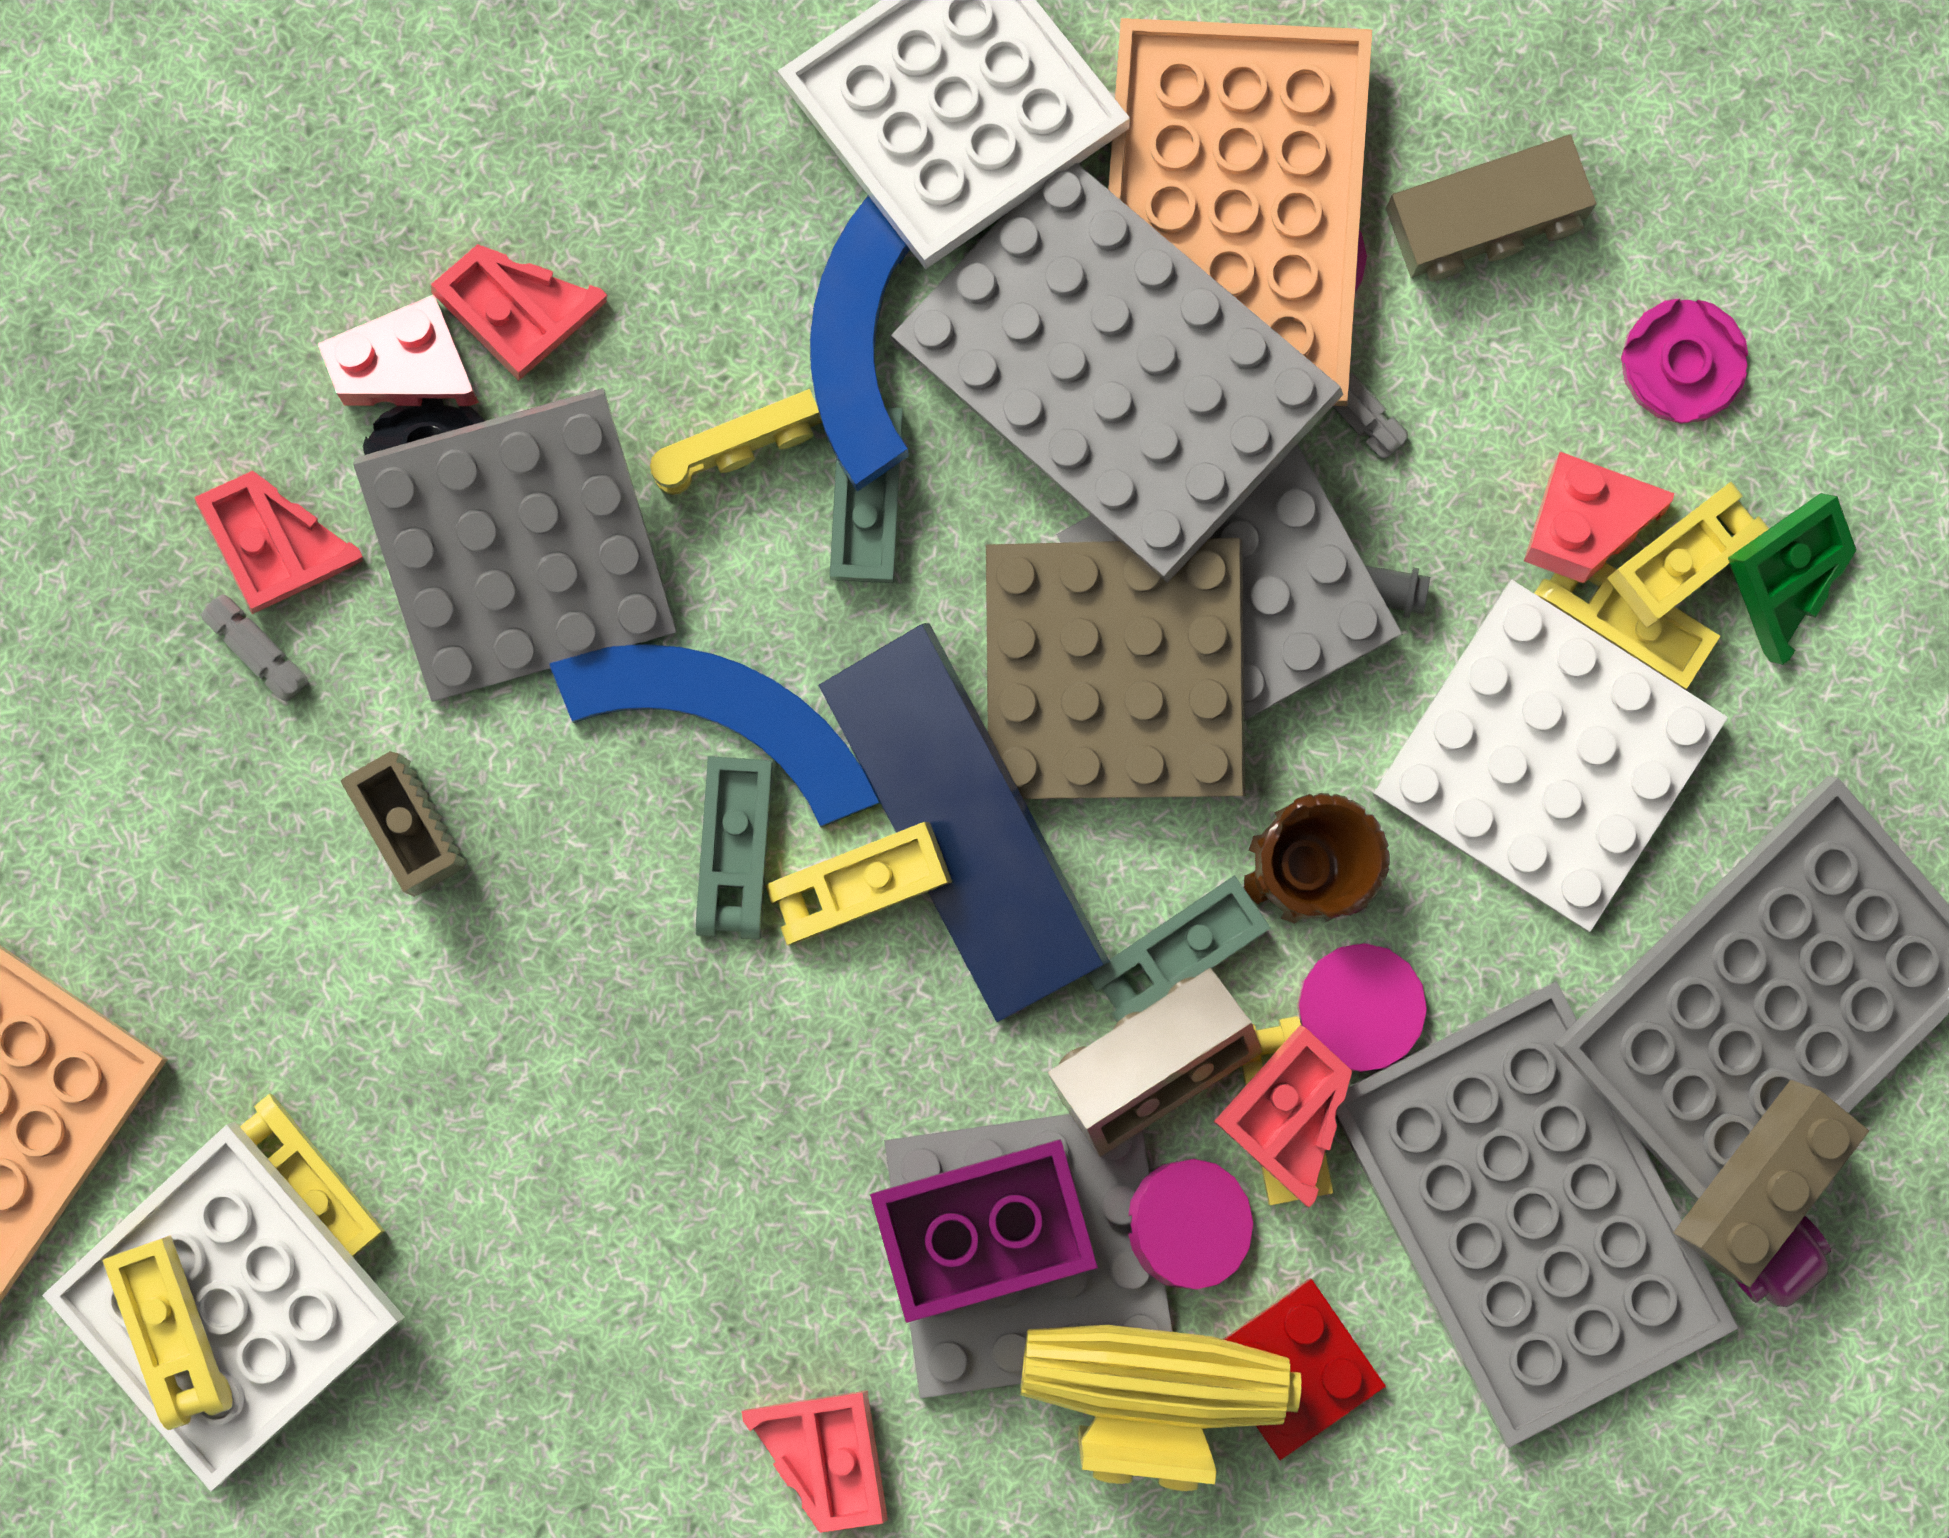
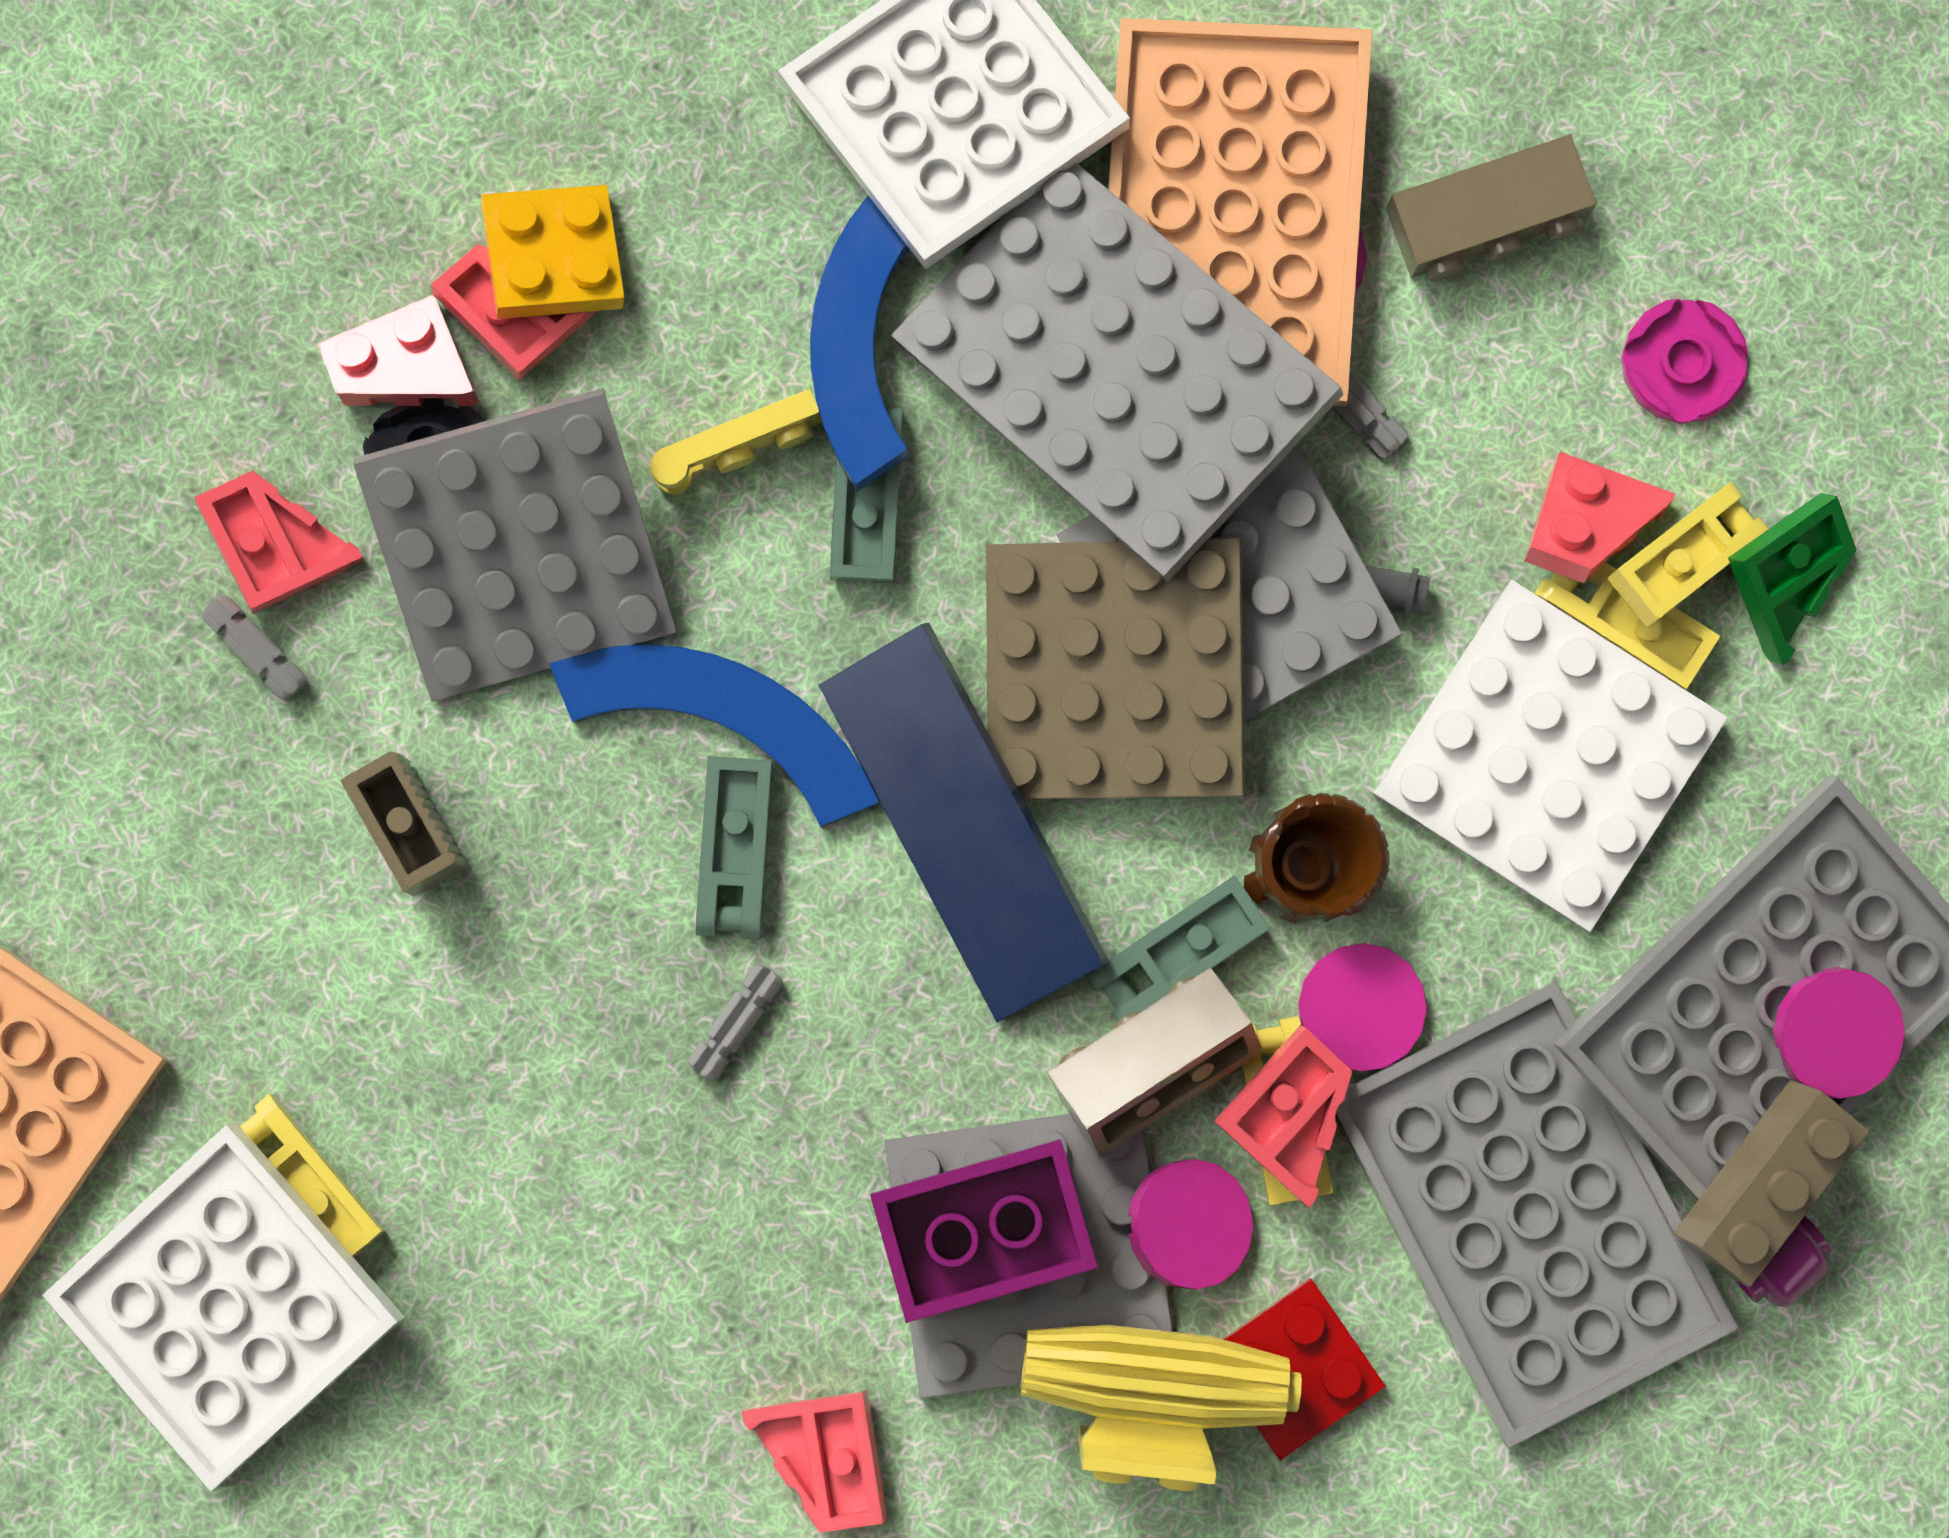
light yellow plate [102,1235,233,1430] -> none
light yellow plate [765,822,952,946] -> none
none -> yellow plate [481,185,625,319]
none -> light grey axle [688,964,783,1081]
none -> dark pink tile [1773,967,1905,1099]

